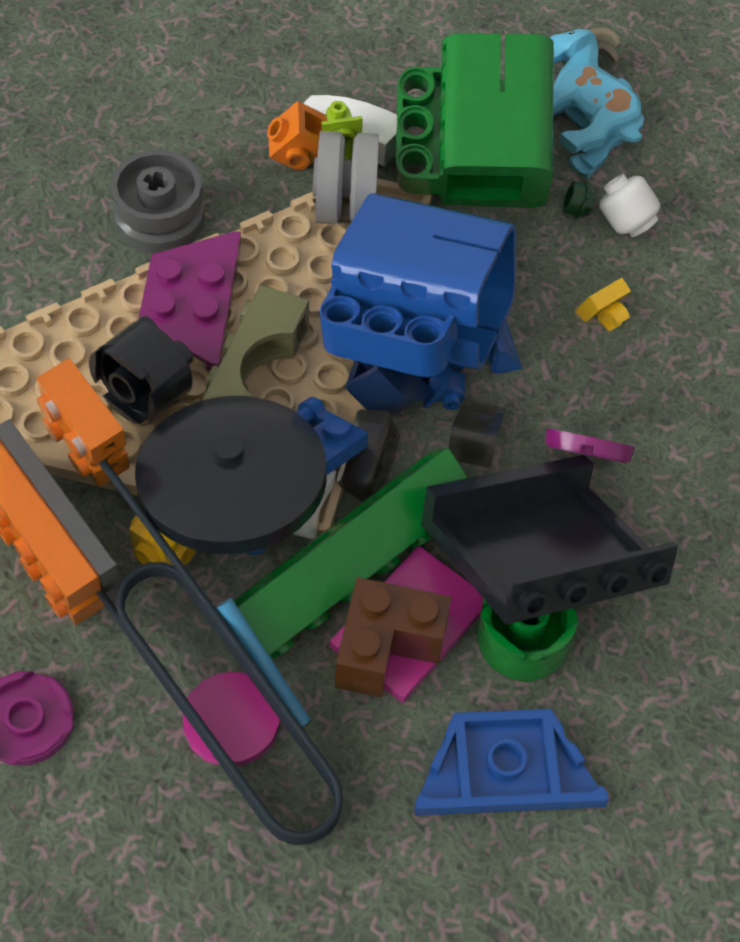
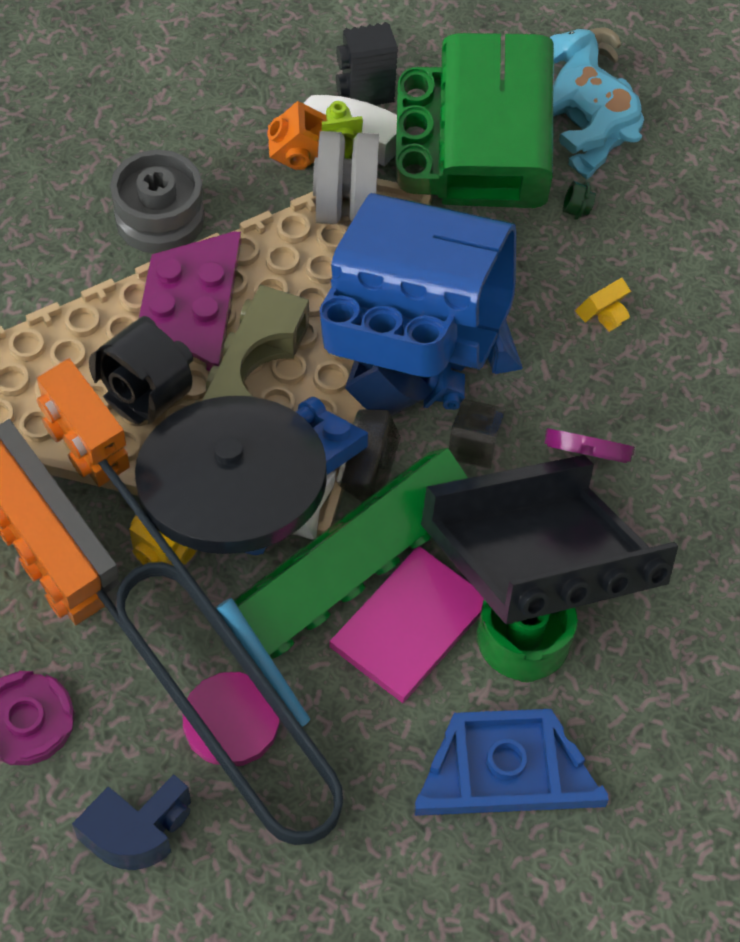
reddish brown brick [335,577,452,698] -> none
white head [599,174,660,237] -> none
none -> dark blue brick [72,774,191,870]
none -> black brick [336,22,398,105]

